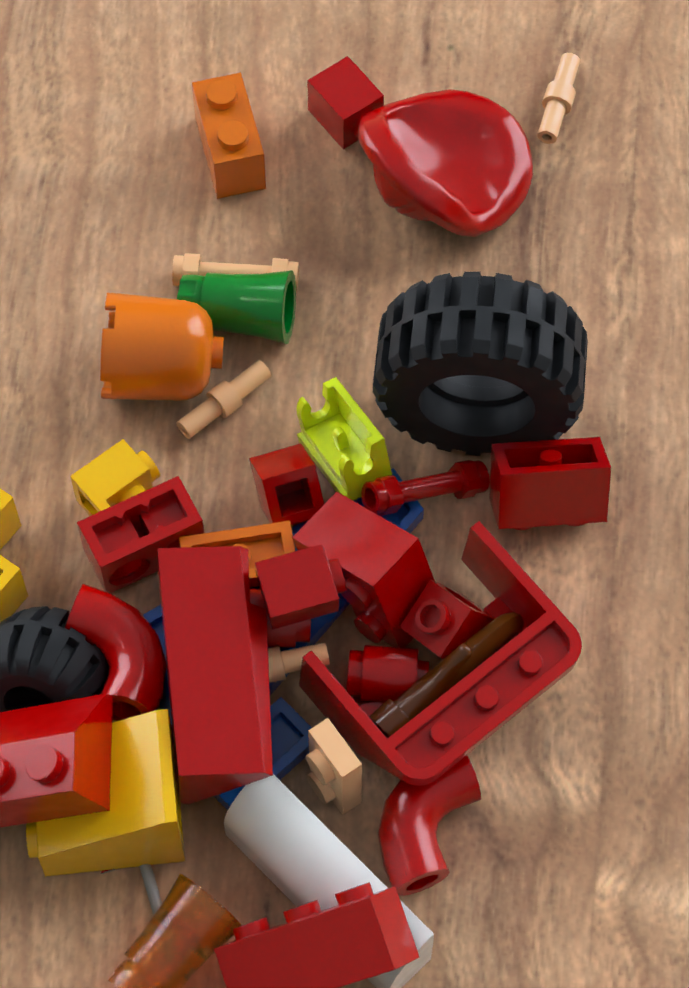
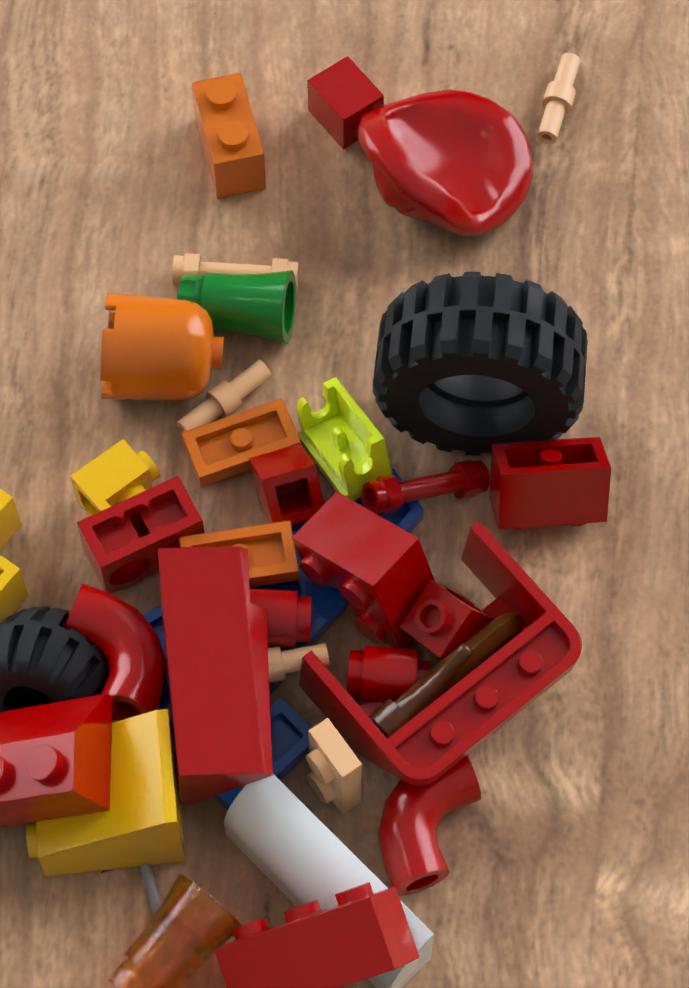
red brick [255,544,347,630] -> none
none -> orange plate [181,398,301,487]

